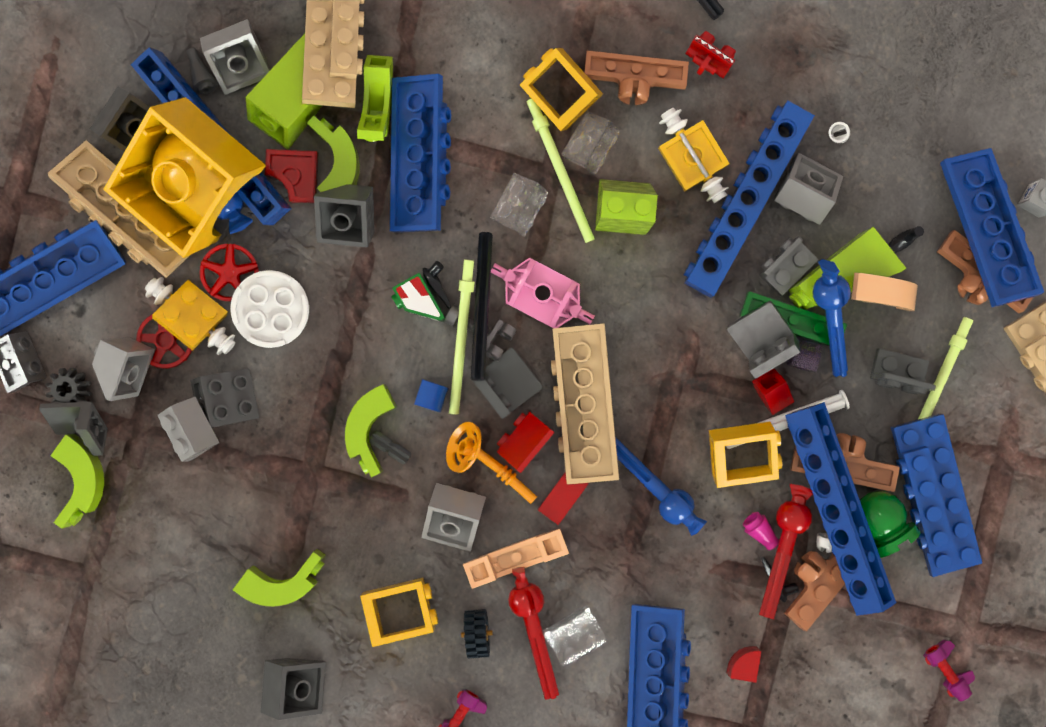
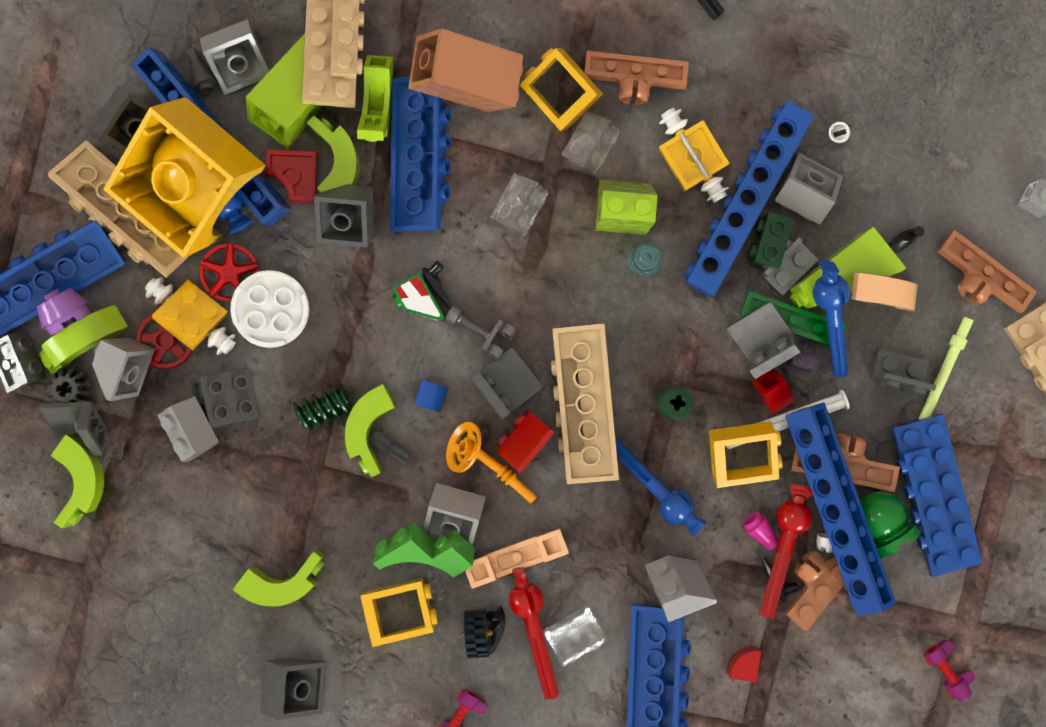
yellowish green bar [449,259,475,414] -> none
black axle [471,232,493,381] -> none
bright pink plate [491,258,595,328] -> none
yellowish green bar [526,99,595,243] -> none
red tile [537,471,589,525] -> none
red hips [685,31,736,79] -> none
blue plate [940,148,1044,307] -> none
none -> medium lavender cone [36,288,91,335]
none -> lime arch [39,305,128,374]
none -> dark green piece [293,384,352,431]
none -> bright green arch [373,522,475,578]
none -> nougat brick [408,28,524,112]
none -> black bar [486,606,505,654]
none -> clear light blue cone [628,242,663,277]
none -> light grey slope [645,555,717,623]
none -> dark green piece [656,386,694,419]
none -> dark green bracket [748,212,794,269]

